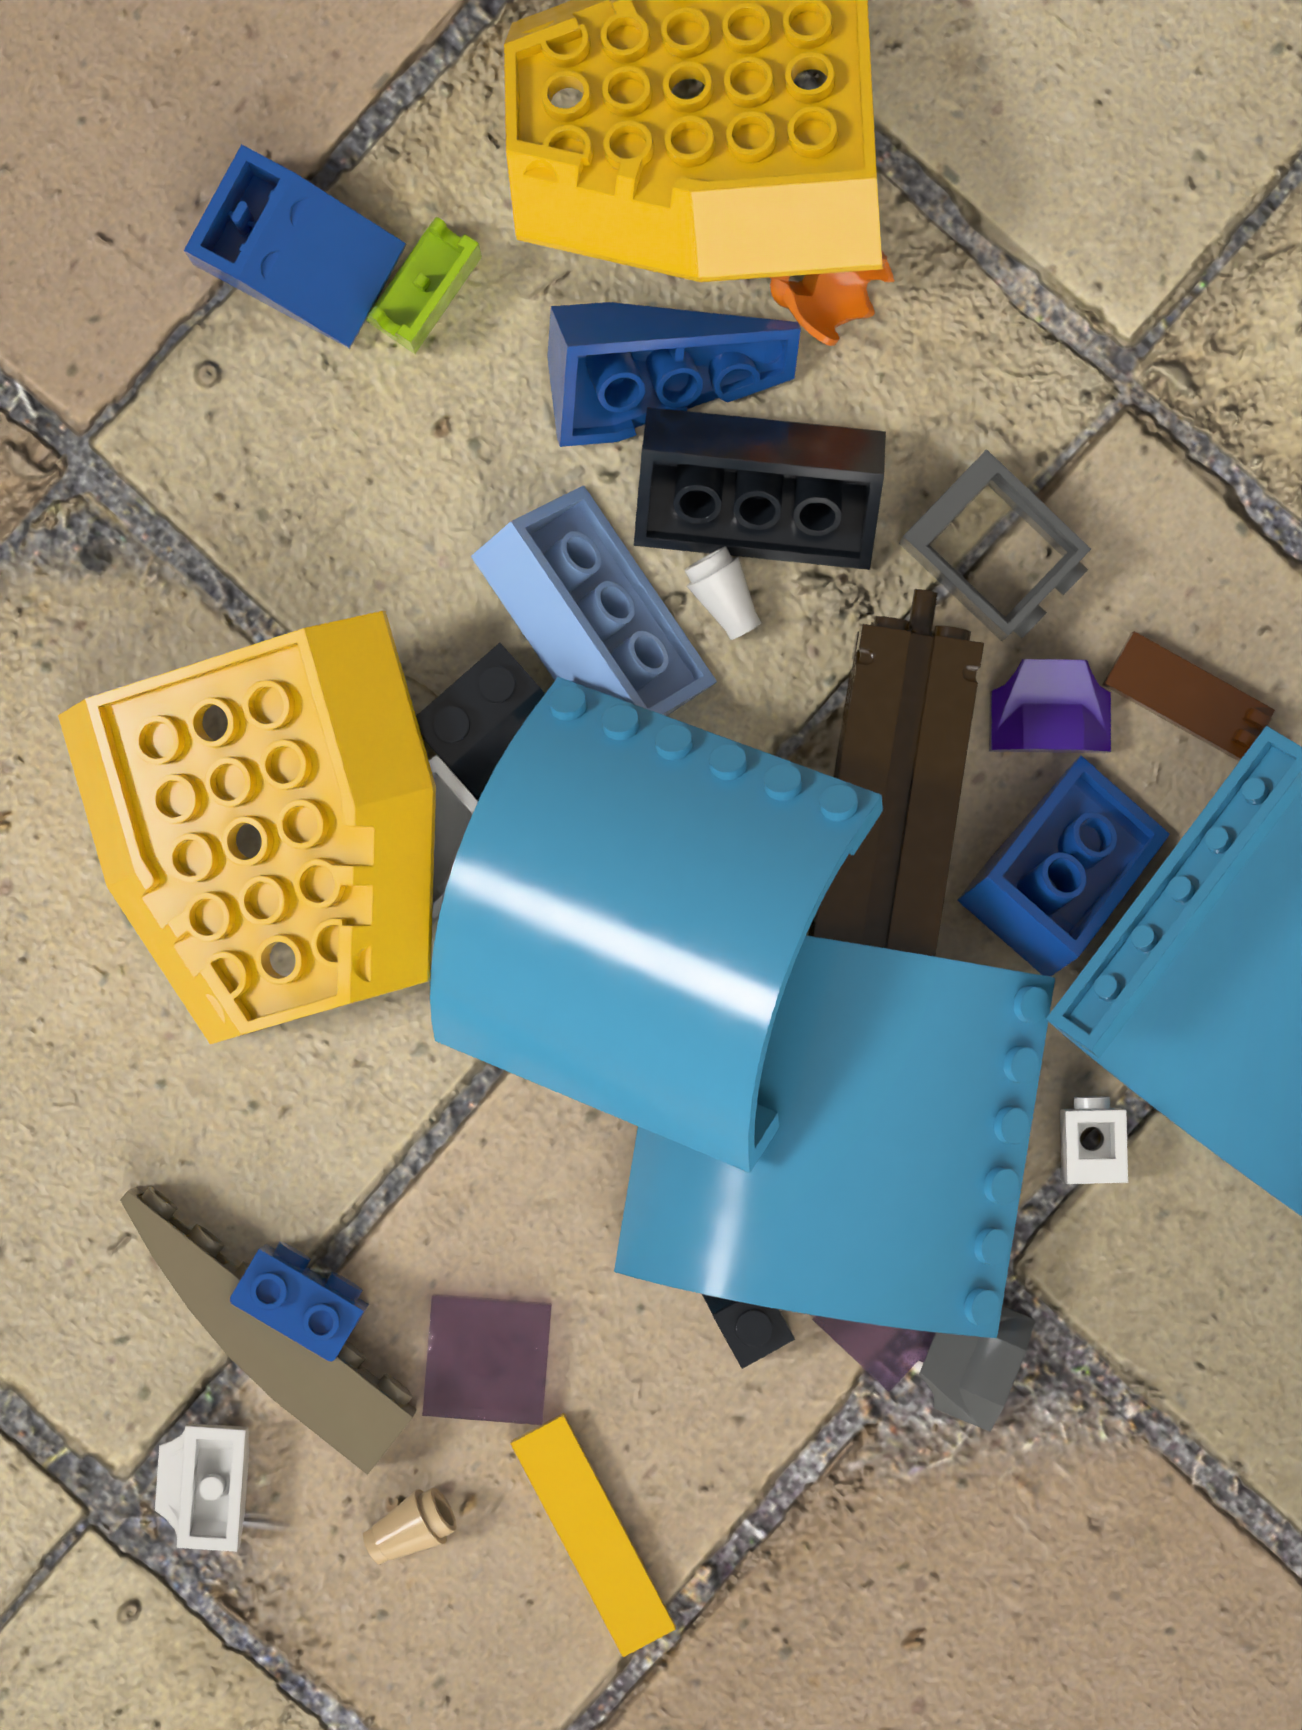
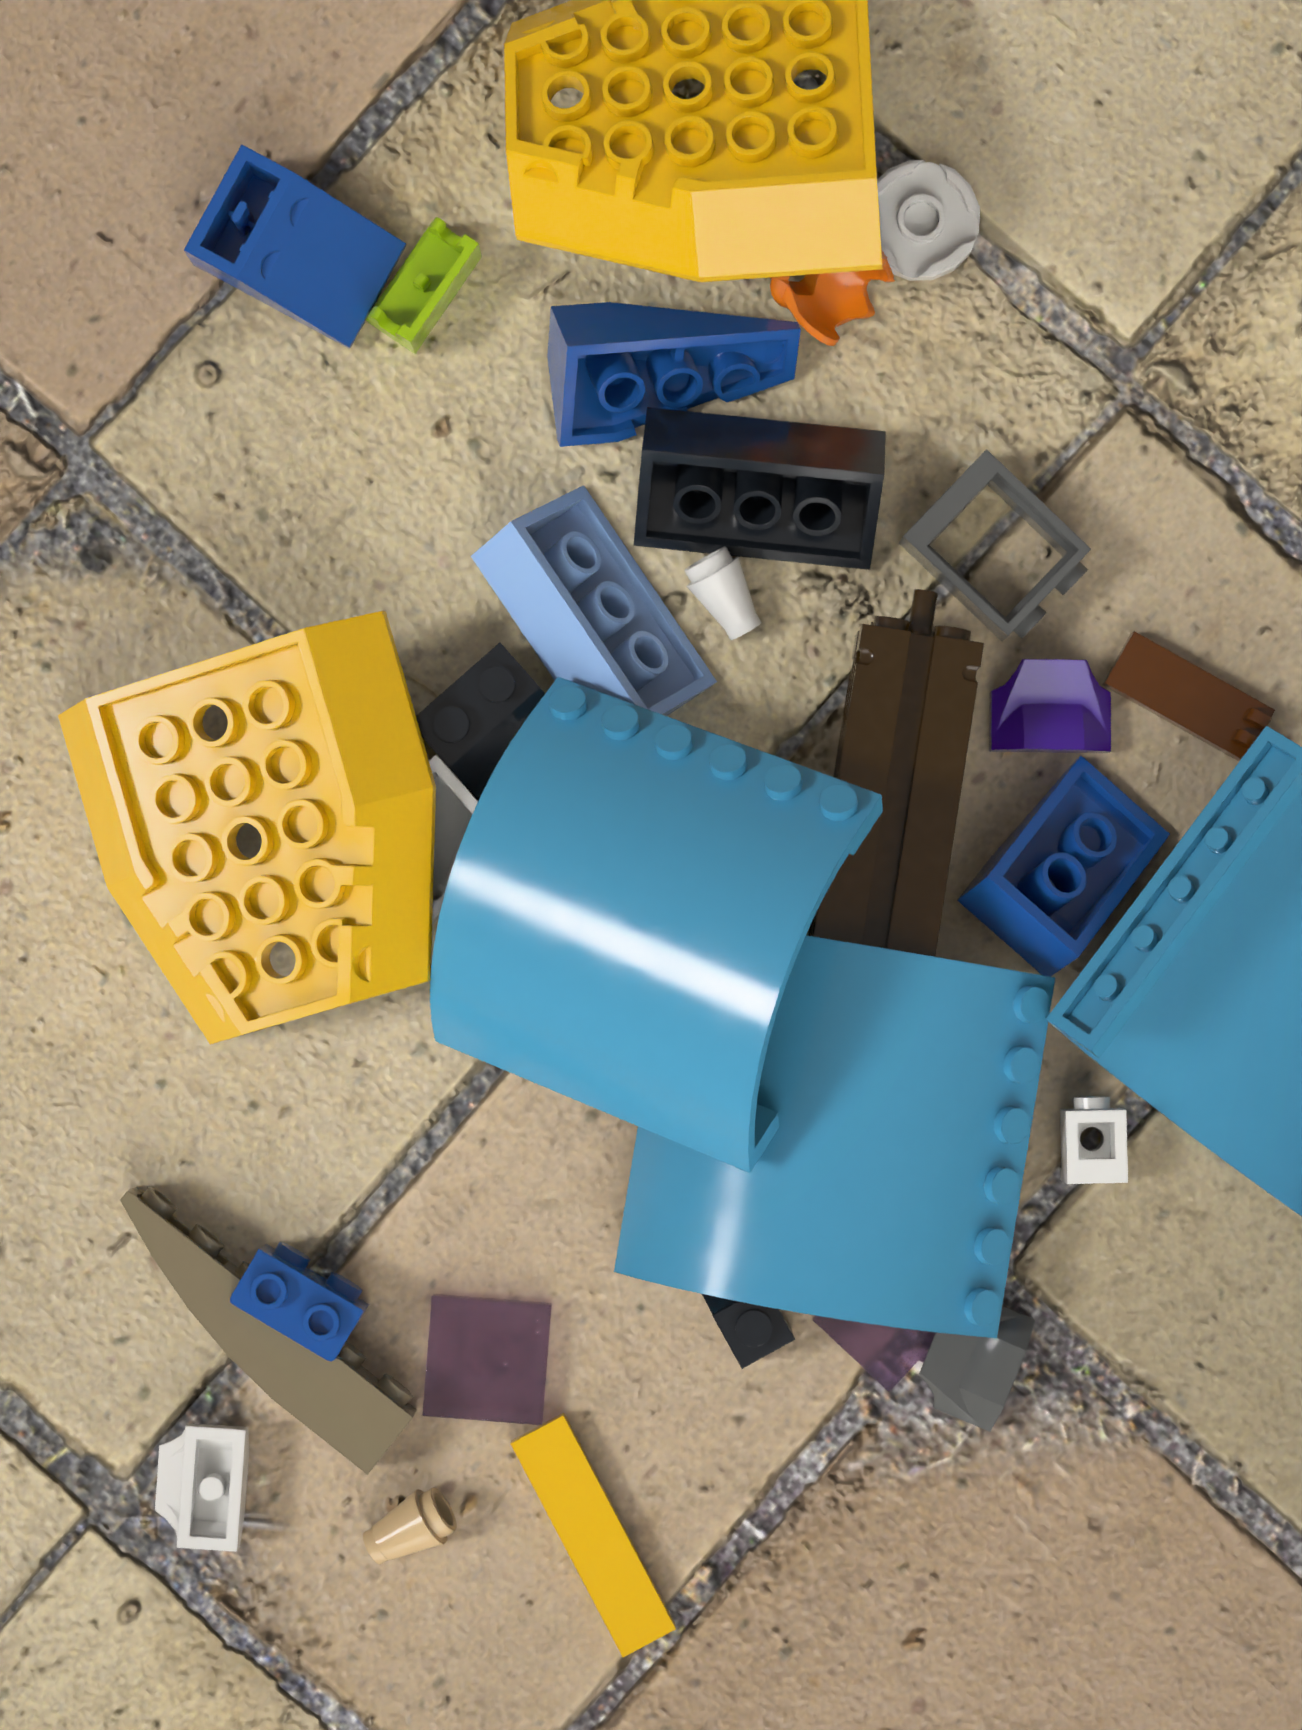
none -> white tile [877,160,980,281]

